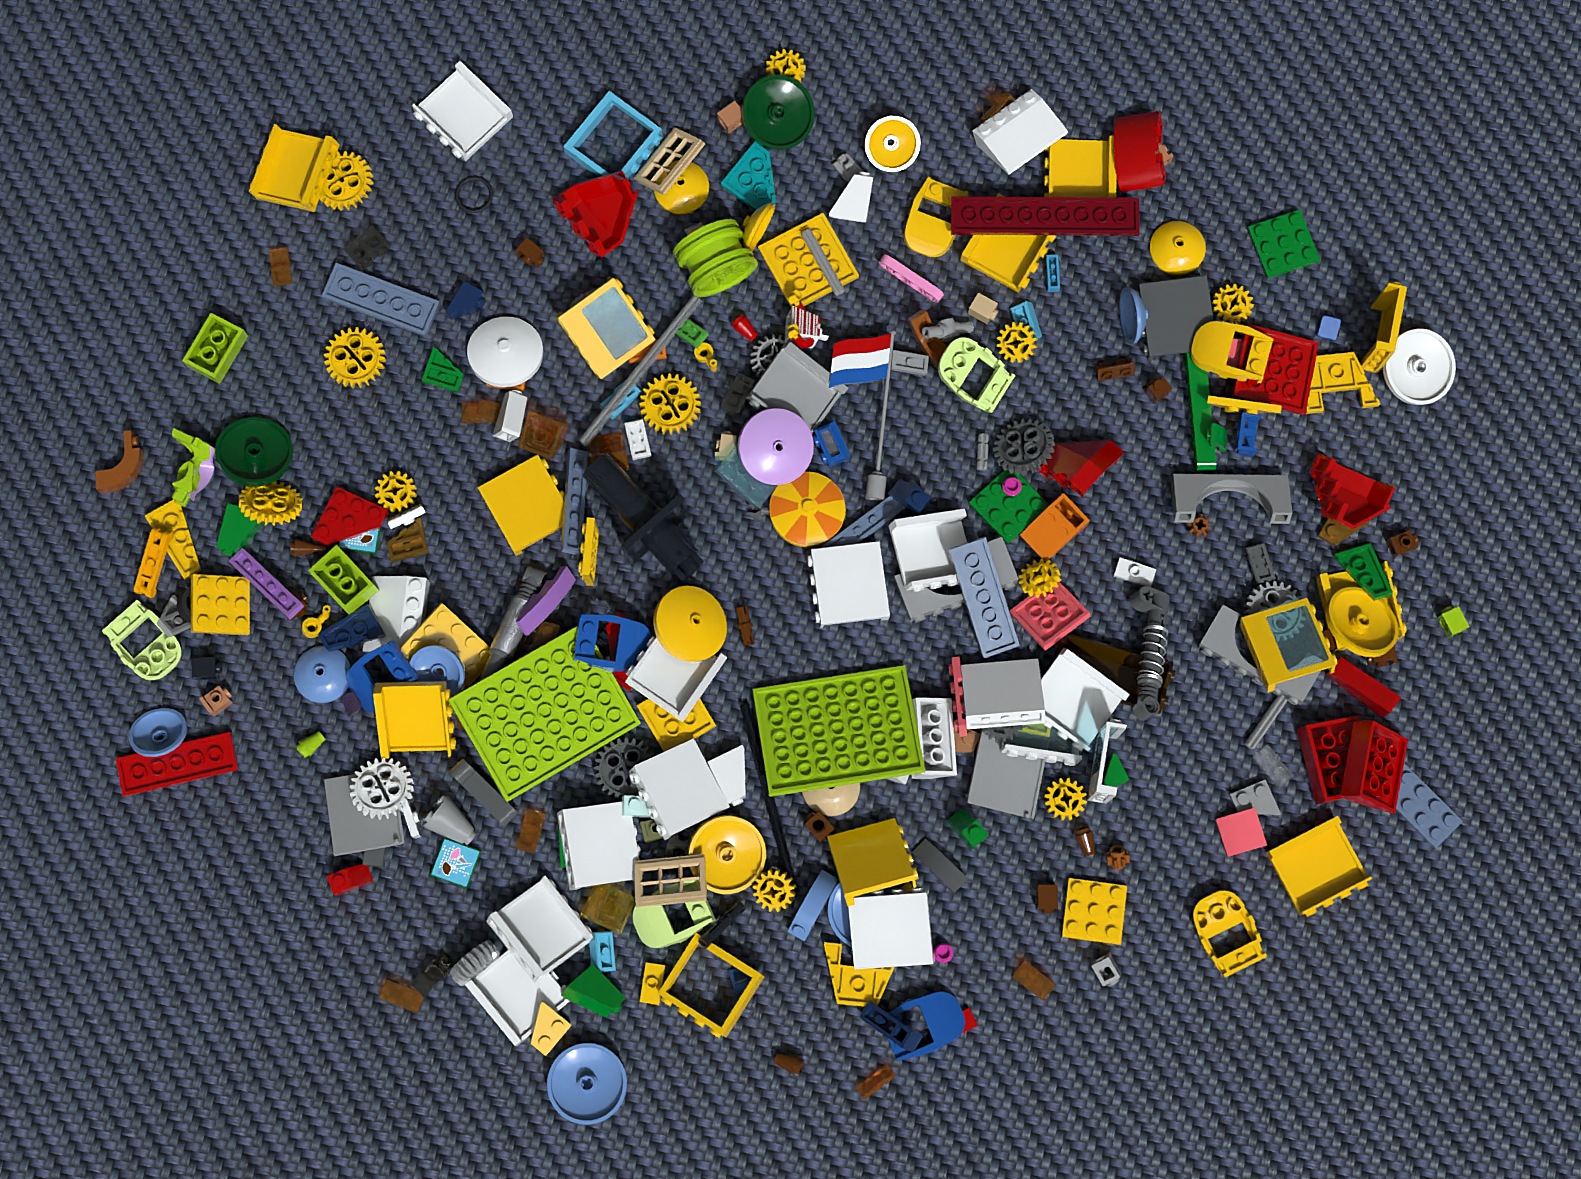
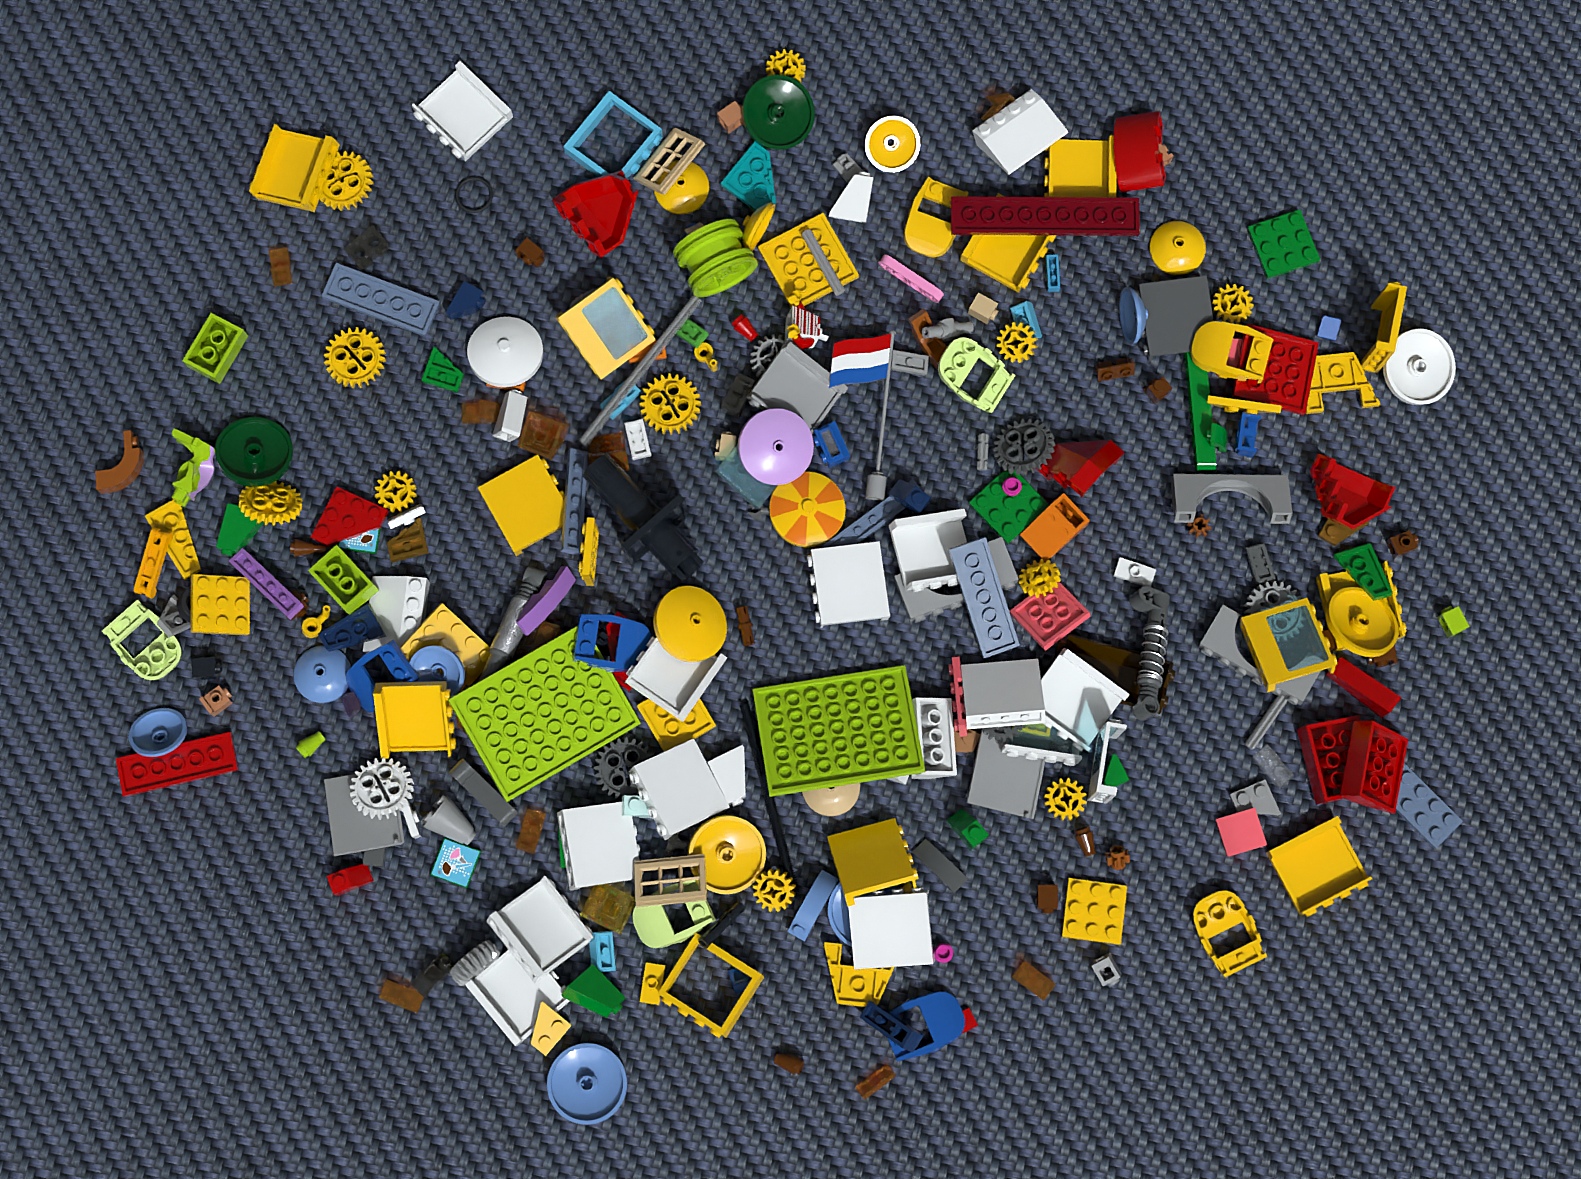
olive brick [640,819,663,843] -> none
reddish brown brick [804,811,835,843] -> none

